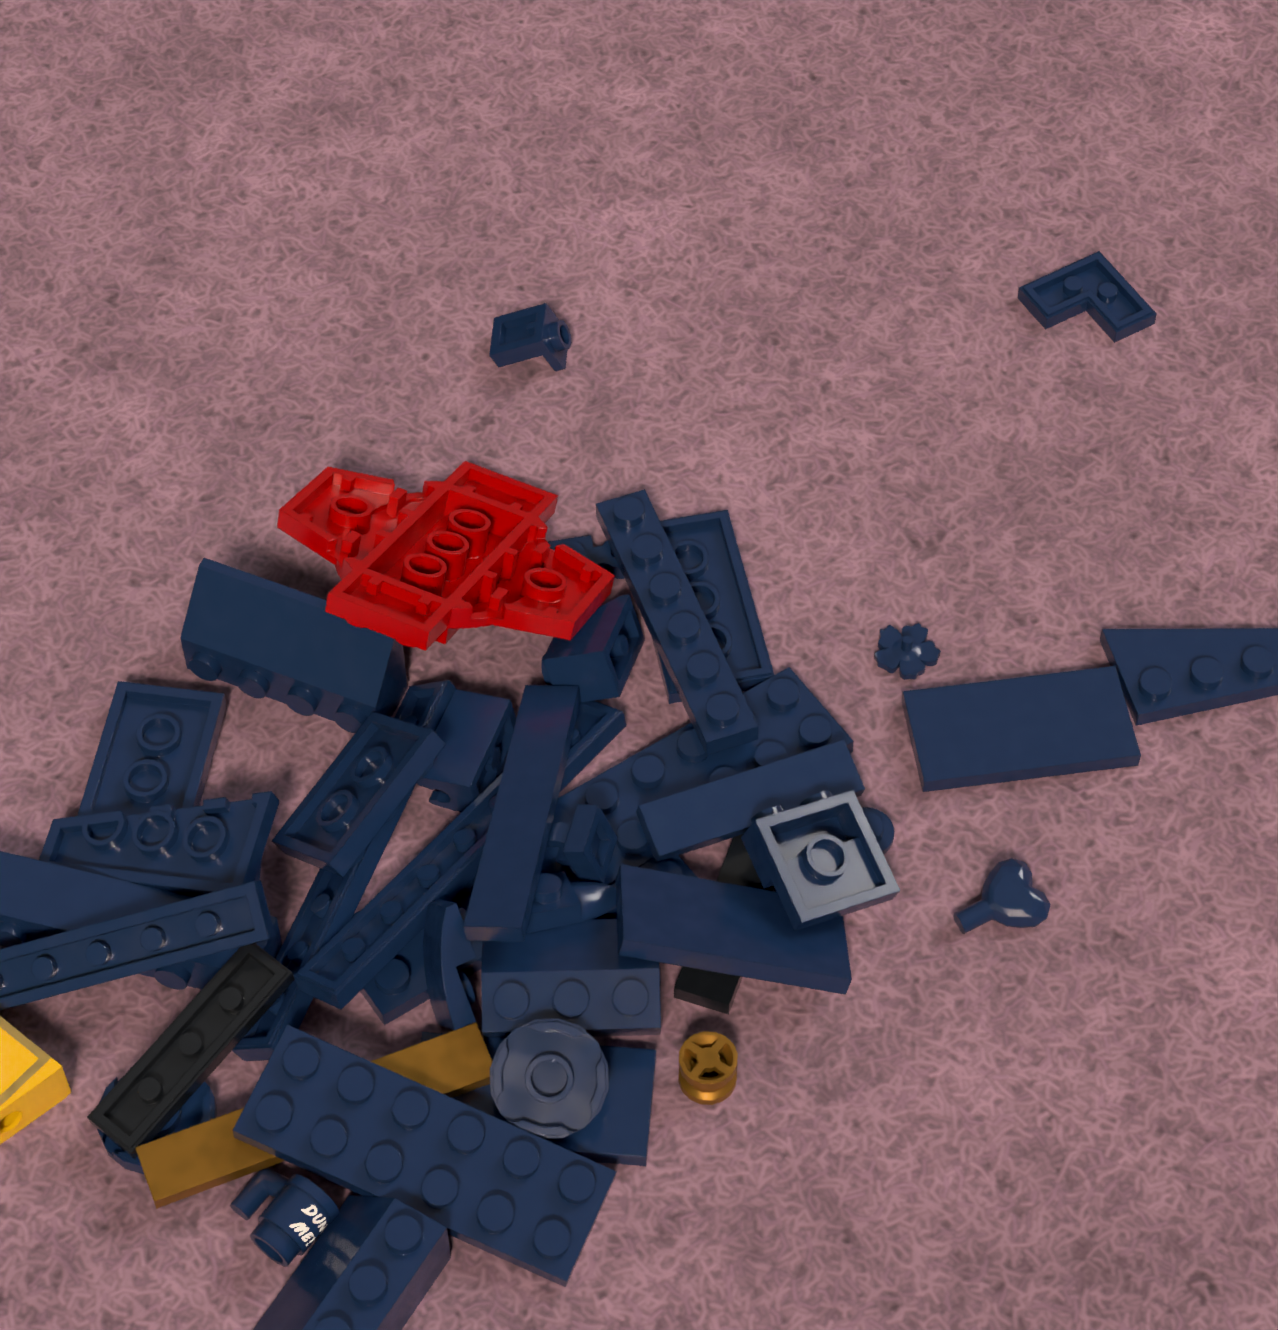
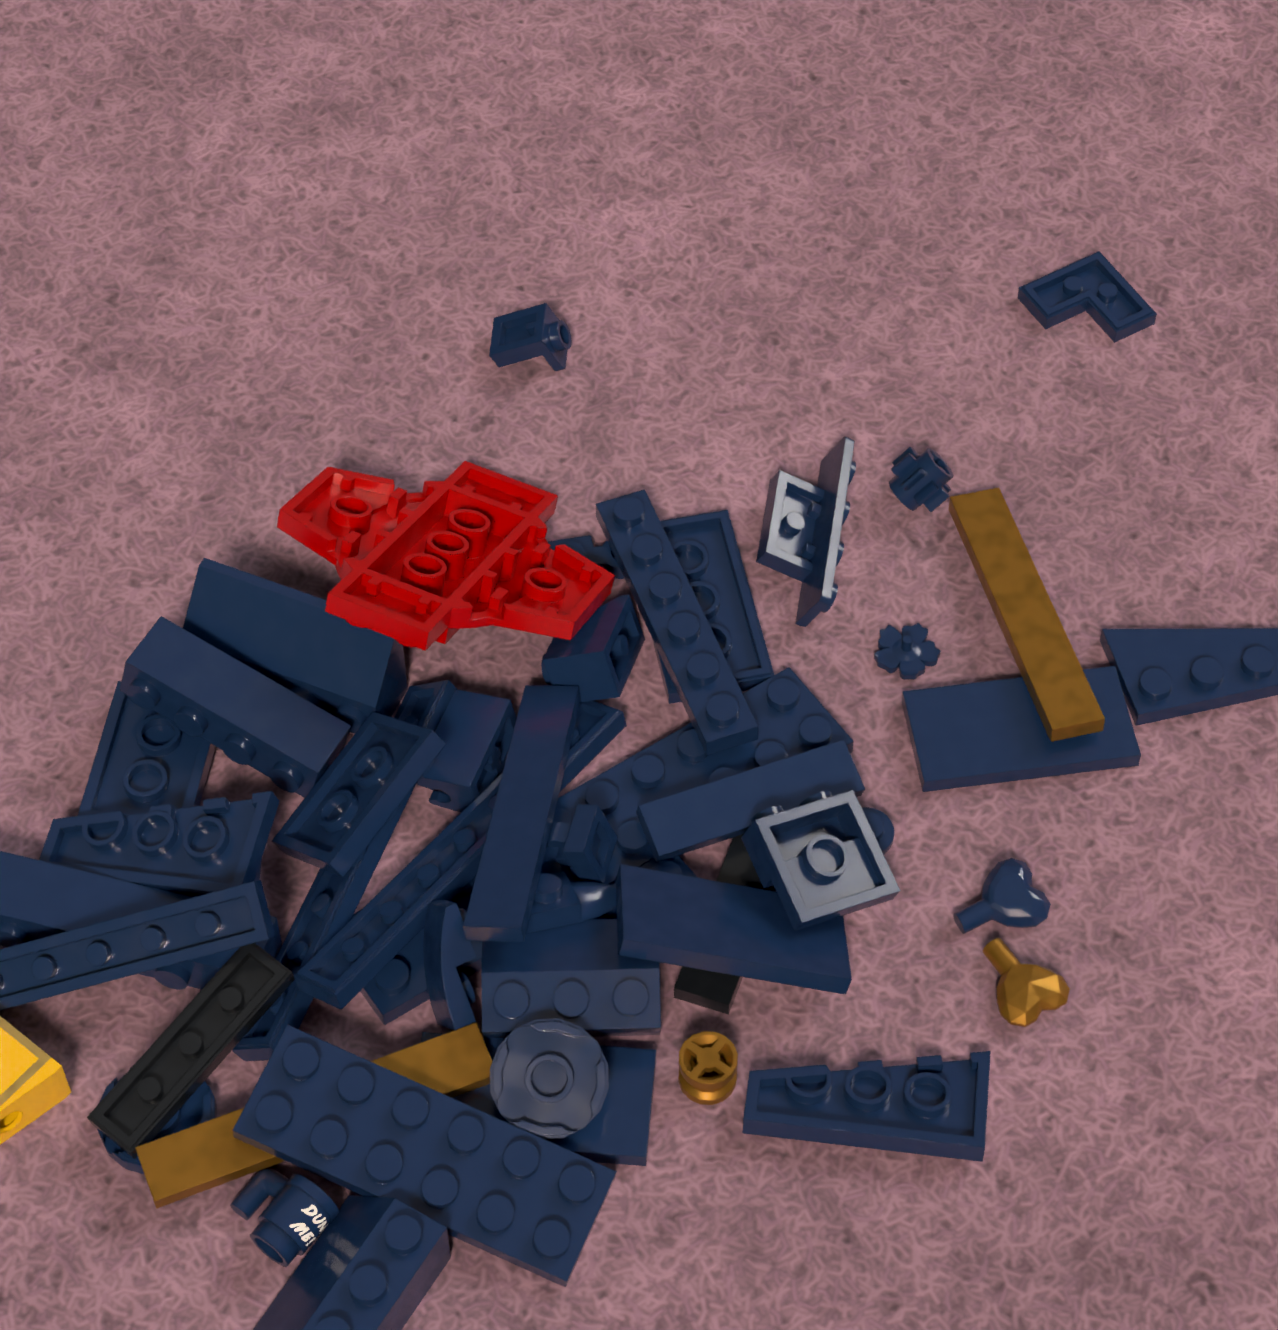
none -> dark blue brick [120,616,351,798]
none -> dark blue wing [742,1051,991,1162]
none -> dark blue bracket [756,436,856,627]
none -> dark blue gear [889,447,953,512]
none -> pearl gold tile [949,487,1105,742]
none -> pearl gold rock [983,938,1070,1027]

